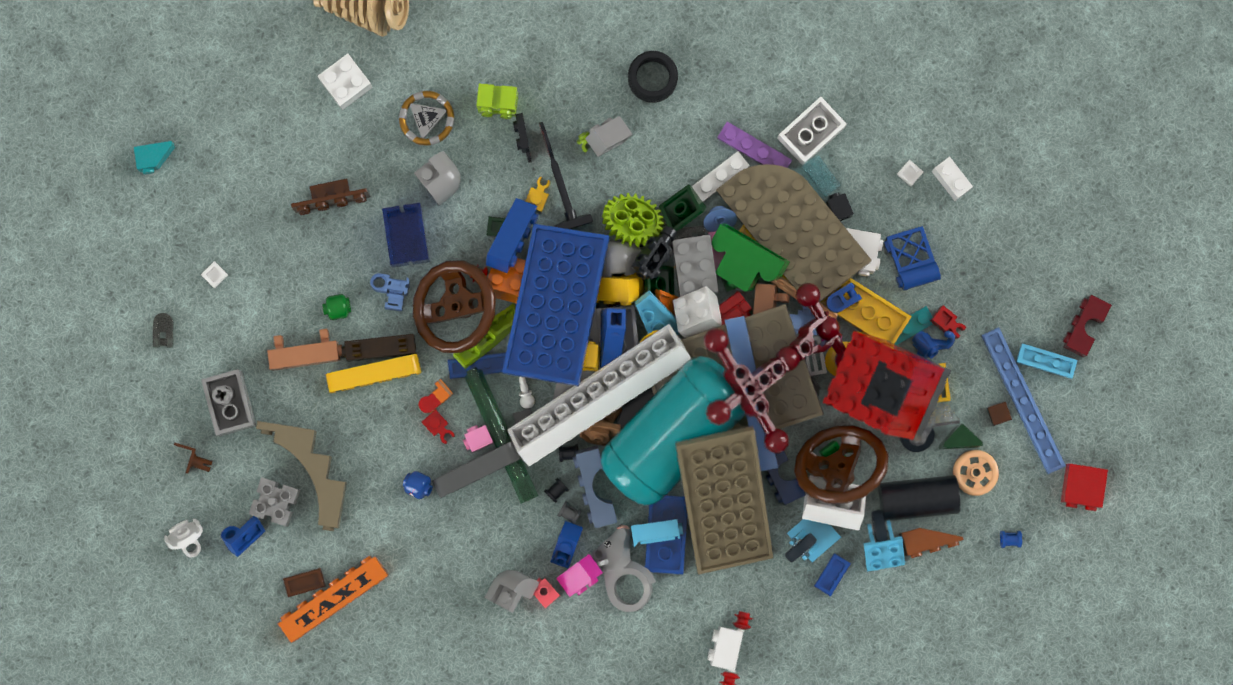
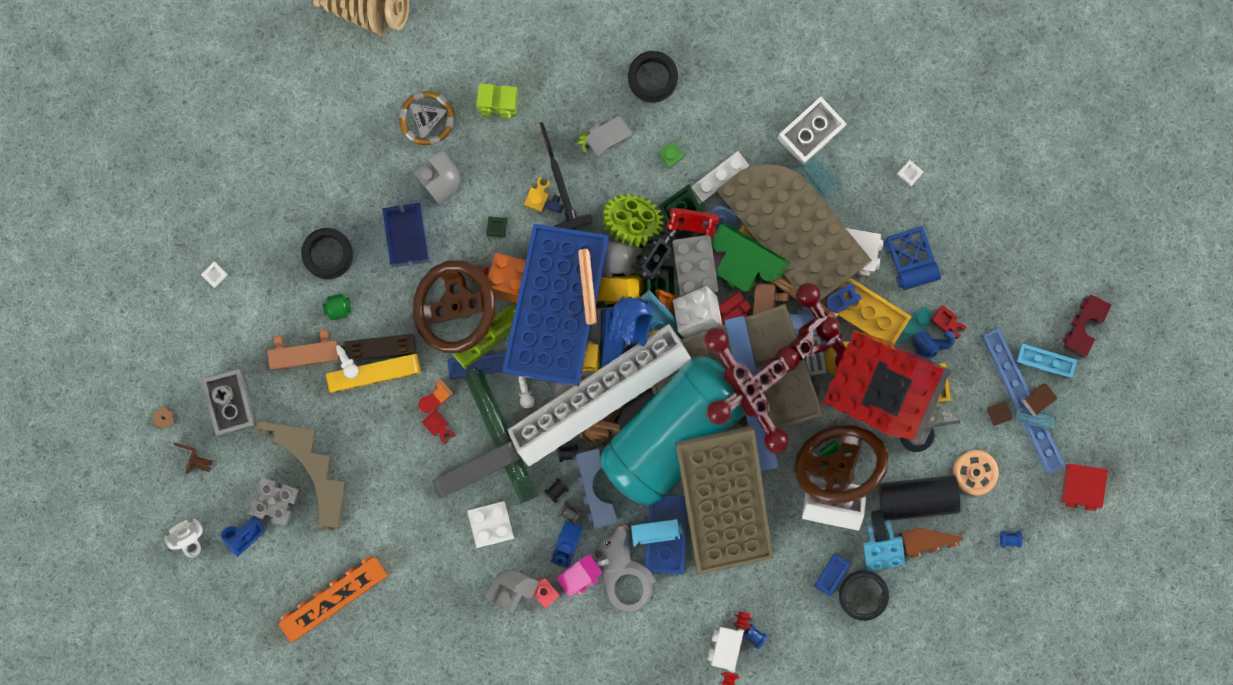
teal slope [134,141,175,174] -> none
clear smoke plate [153,313,174,348] -> none
reddish brown tile [283,568,326,597] -> none
reddish brown bracket [291,178,371,215] -> none
white brick [318,54,373,110] -> none
medium blue piece [370,273,410,312] -> none
blue head [403,471,433,499] -> none
bright pink brick [463,425,494,453] -> none
blue brick [486,198,539,273] -> none
black hinge [513,113,532,163] -> none
medium lavender plate [717,122,792,168] -> none
dark blue arch [766,451,806,505] -> none
medium azure plate [785,519,841,563] -> none
black brick [826,192,854,221] -> none
white brick [932,157,973,201] -> none
dark green slope [939,424,983,449] -> none
none -> medium nougat plant [153,406,174,429]
none -> black tyre [301,228,353,279]
none -> white bar [336,345,359,379]
none -> white plate [467,501,514,548]
none -> dark blue tile [543,195,564,214]
none -> light nougat axle [578,249,597,325]
none -> blue piece [608,296,653,346]
none -> bright green plate [658,141,684,168]
none -> red plate [667,208,720,236]
none -> blue bush [742,624,768,649]
none -> clear smoke wheel [839,570,889,621]
none -> clear light blue piece [1015,407,1056,430]
none -> reddish brown slope [1022,383,1057,416]

